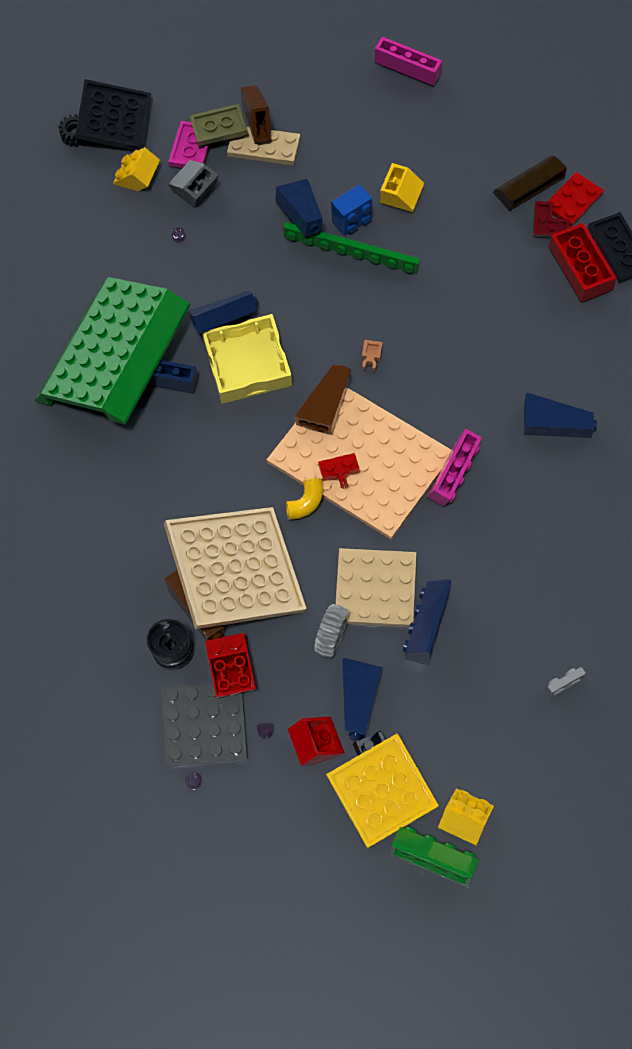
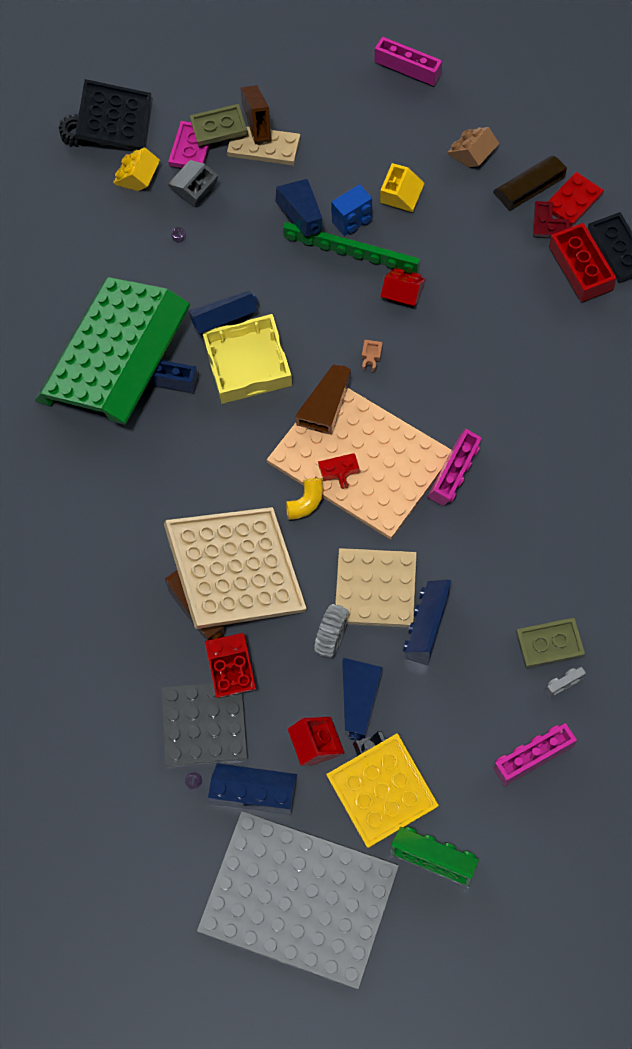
black wheel [147,619,194,670] -> none
clear purple hinge [257,723,273,739] -> none
yellow slope [438,788,494,845] -> none
dark blue slope [524,393,597,438] -> none
none -> light grey plate [197,811,399,990]
none -> dark blue slope [208,763,297,815]
none -> red slope [380,268,426,306]
none -> medium nougat slope [447,127,499,167]
none -> dark pink brick [494,723,577,787]
none -> olive plate [516,618,585,669]

